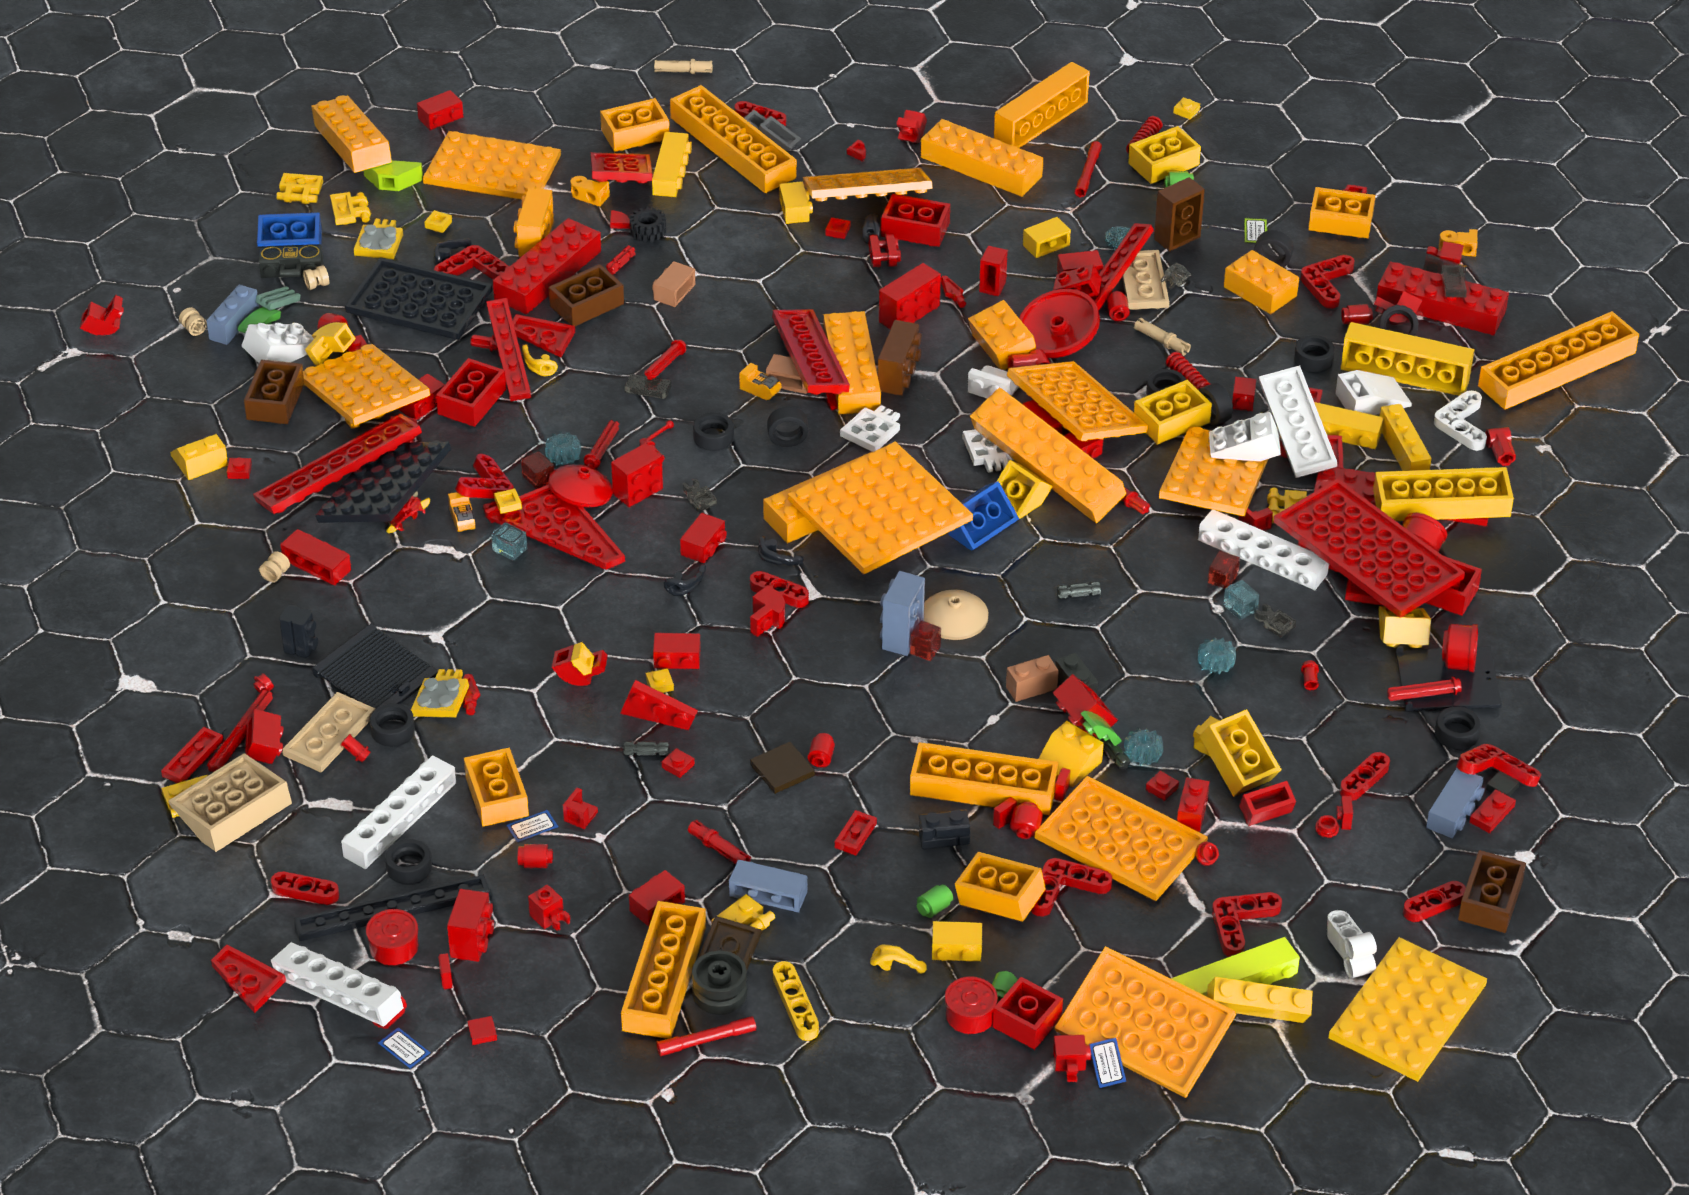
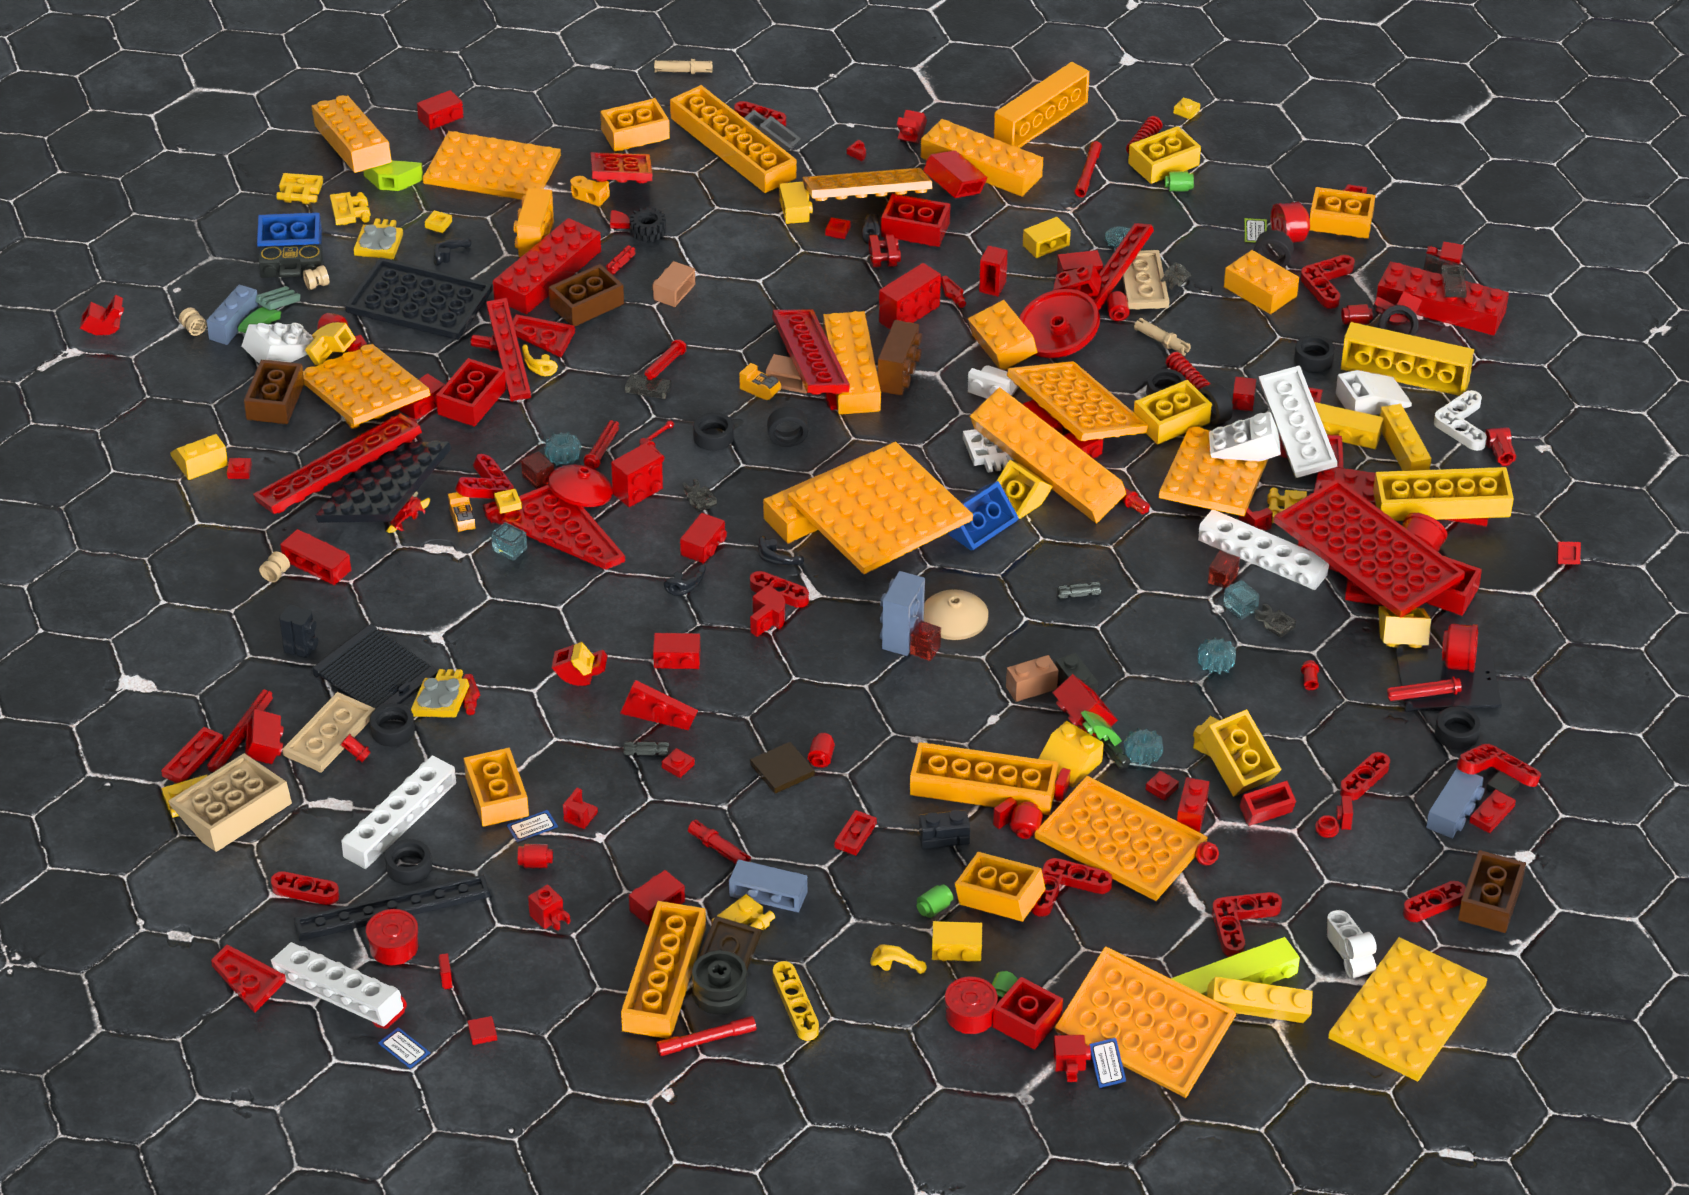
red plate [253,673,274,693] -> none
red beam [434,245,509,280] -> none
red brick [447,889,494,962] -> none
yellow plate [646,669,674,693] -> none
yellow brick [652,132,692,197] -> none
white piece [840,405,900,452] -> none
red piece [1007,349,1050,369] -> none
reddish brown brick [1154,177,1205,251] -> none
light orange leg [1439,229,1478,257] -> none
light orange brick [1478,311,1639,410] -> none
none -> red brick [923,150,988,198]
none -> red wheel [1270,202,1310,243]
none -> plate [1557,542,1581,565]

